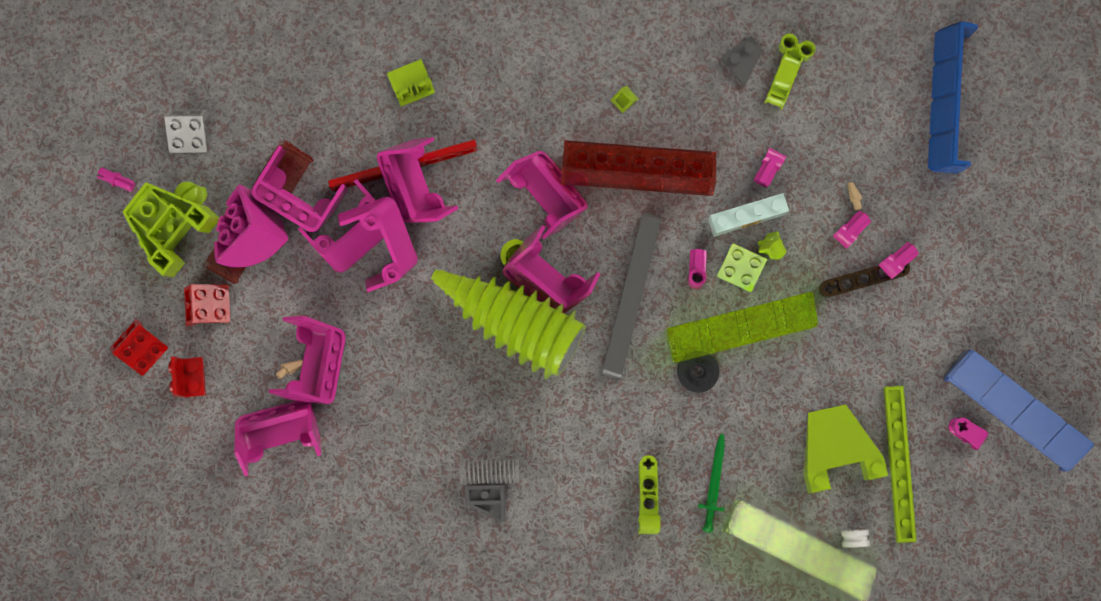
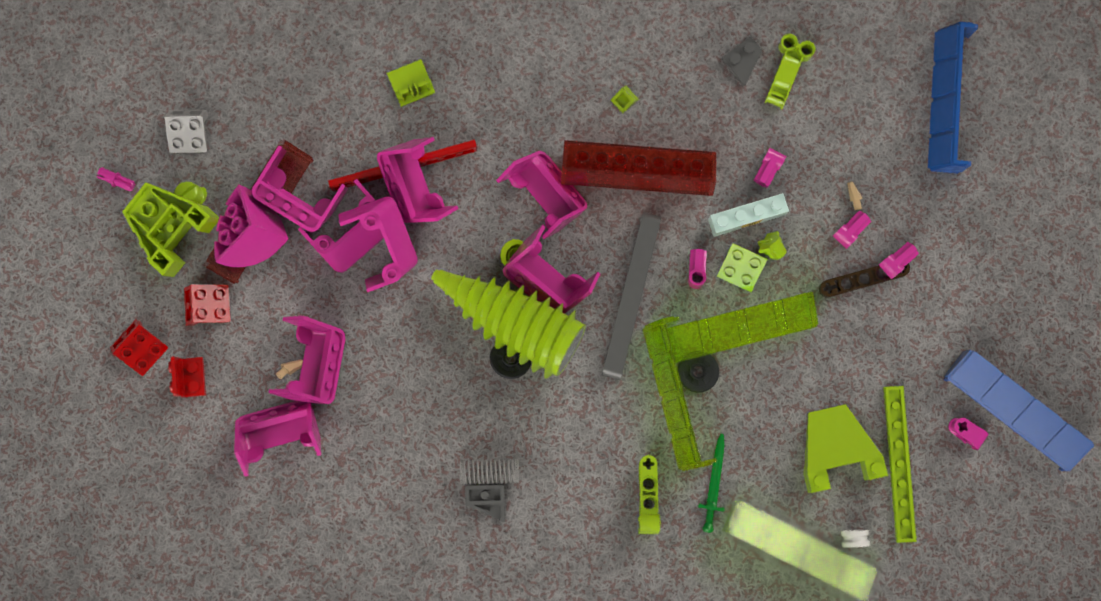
none -> black wheel [490,345,532,379]
none -> clear neon green piece [642,316,717,471]

